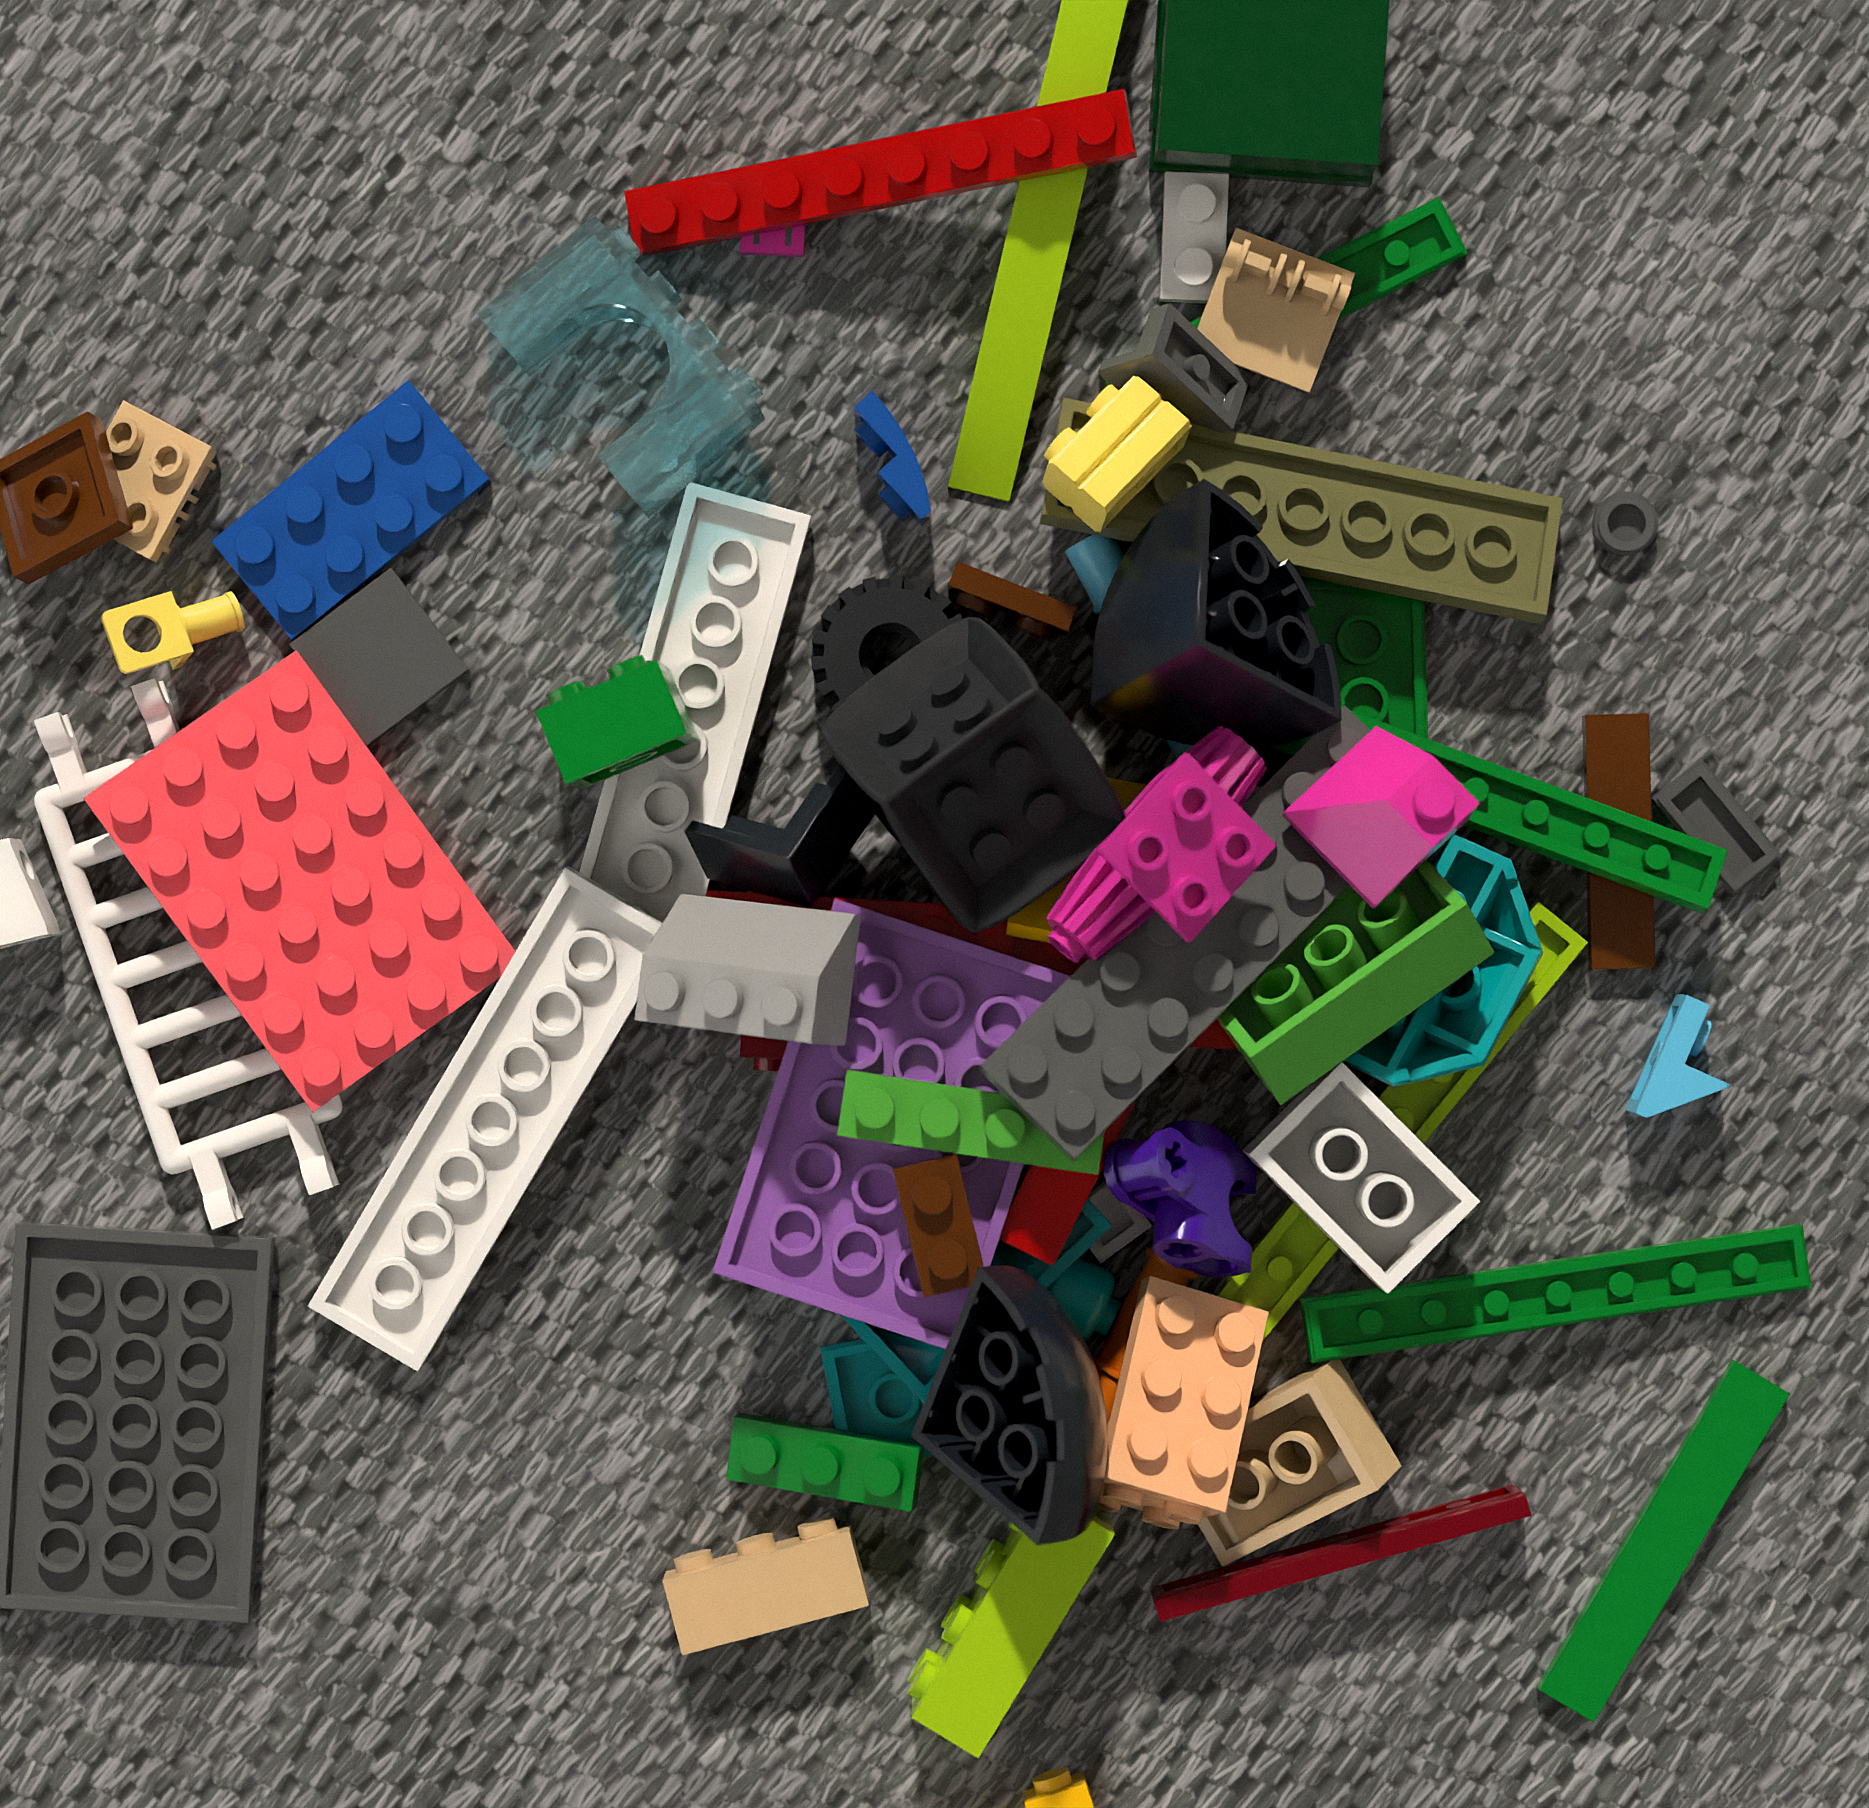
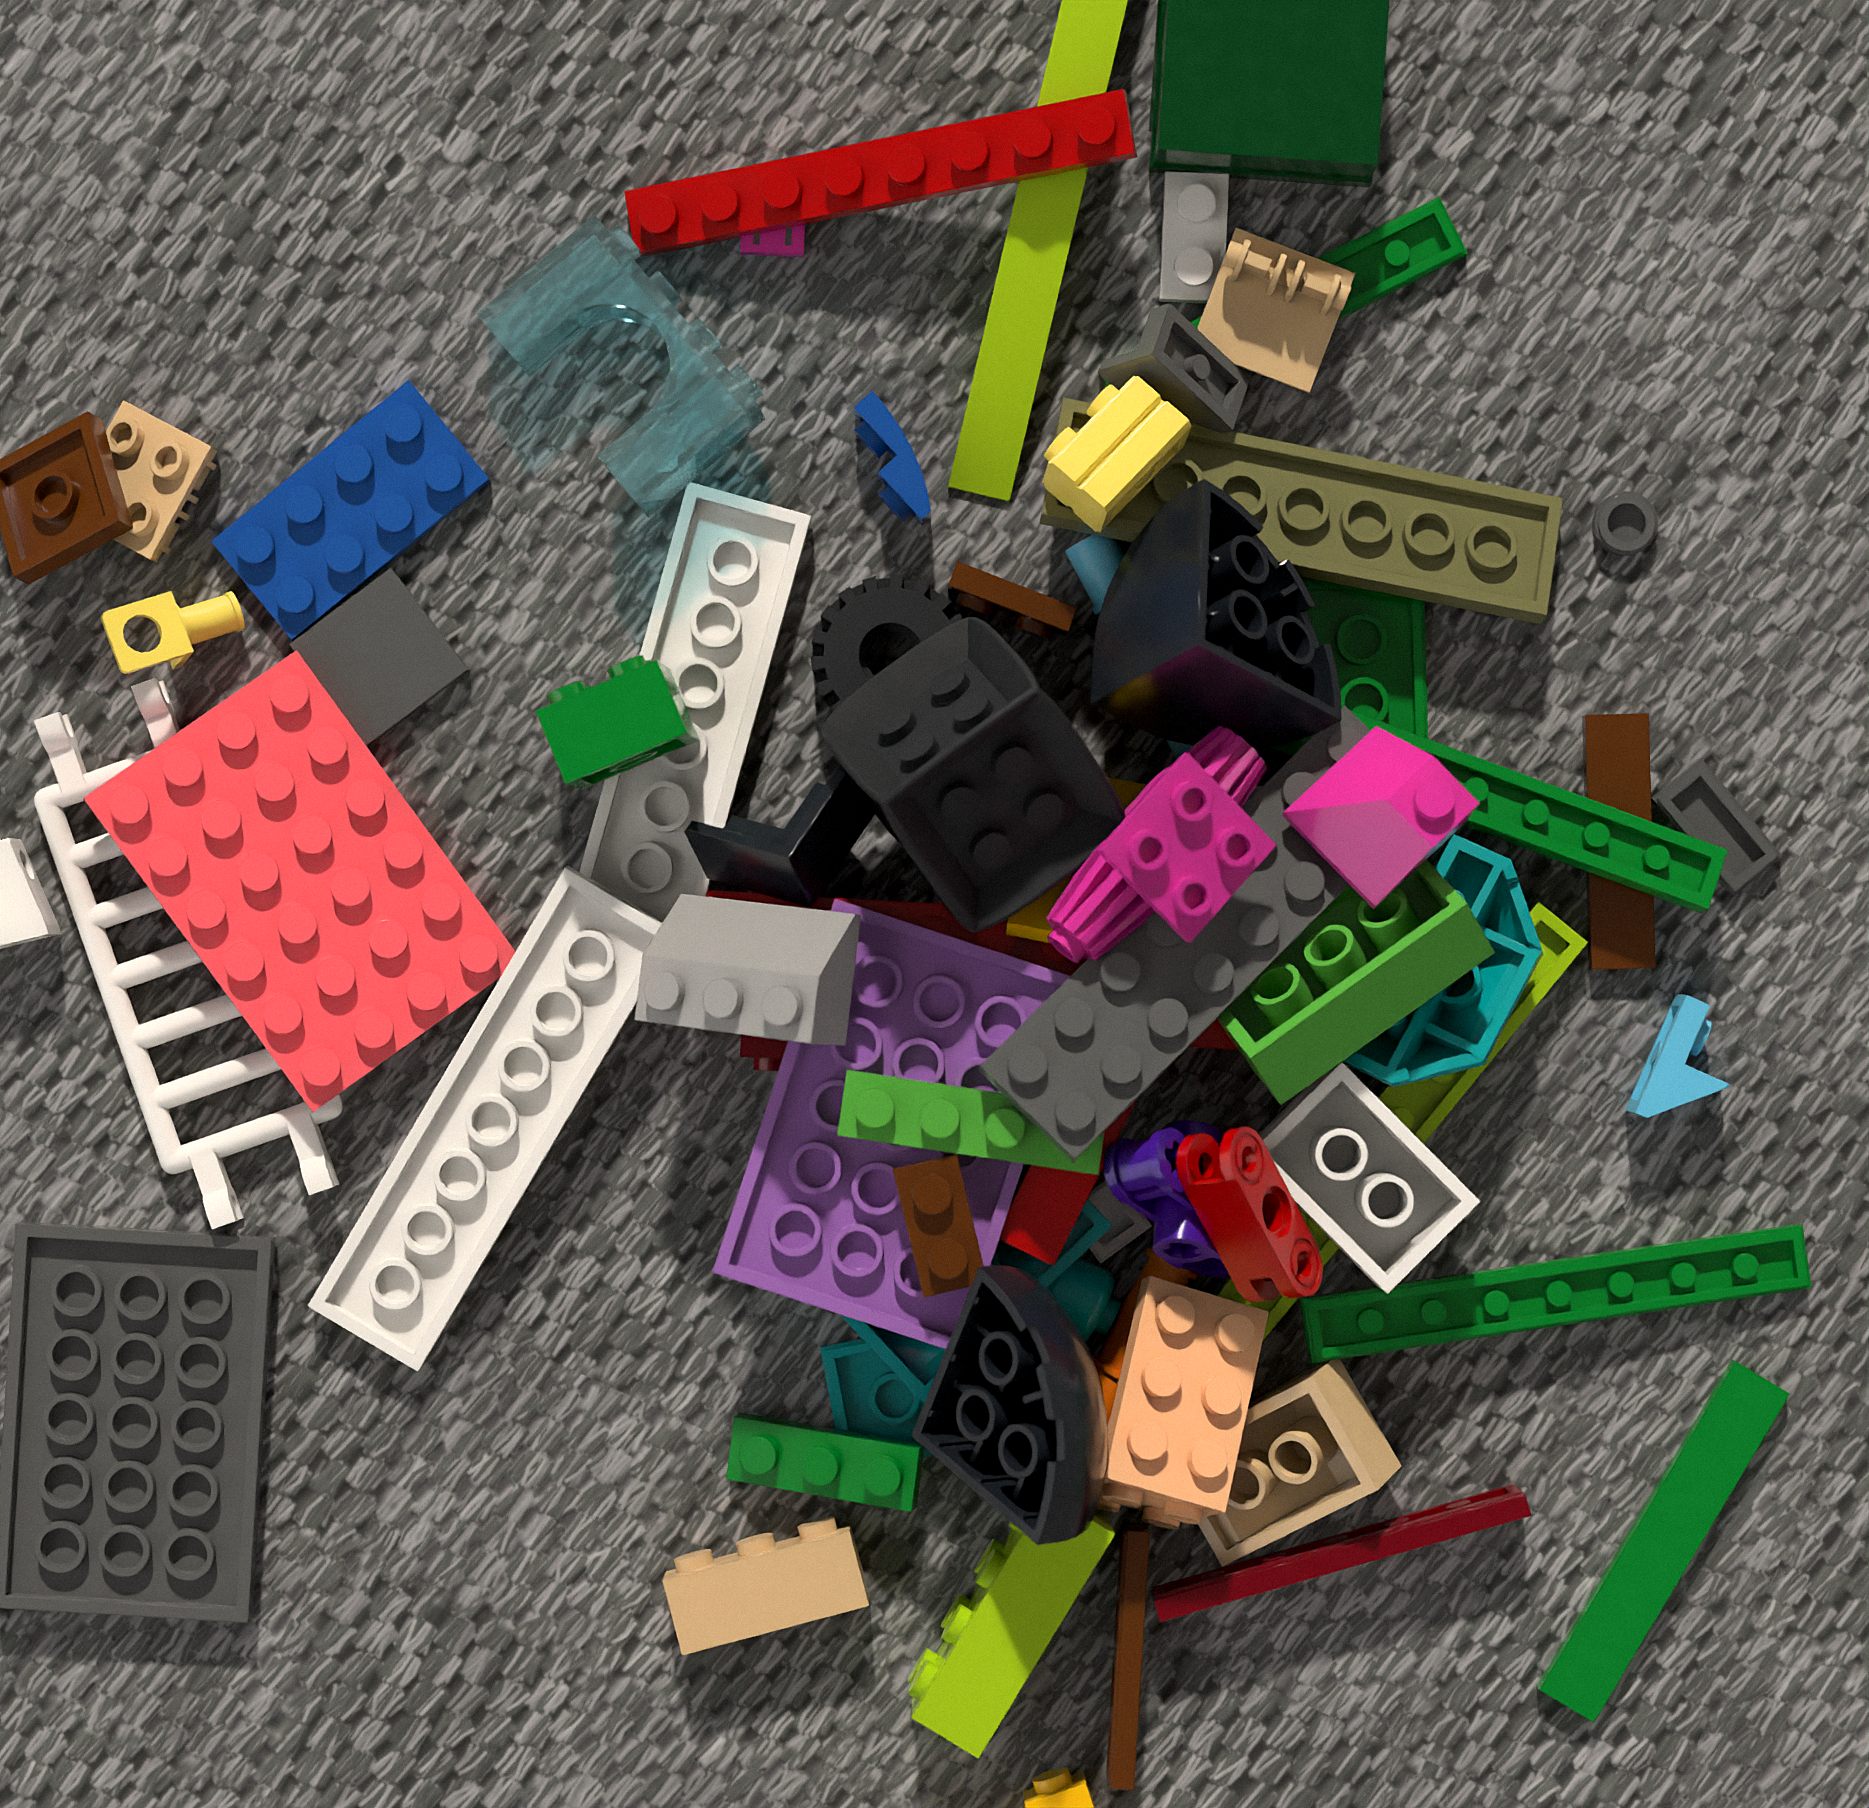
none -> reddish brown tile [1106,1522,1150,1790]
none -> red piece [1176,1127,1323,1303]

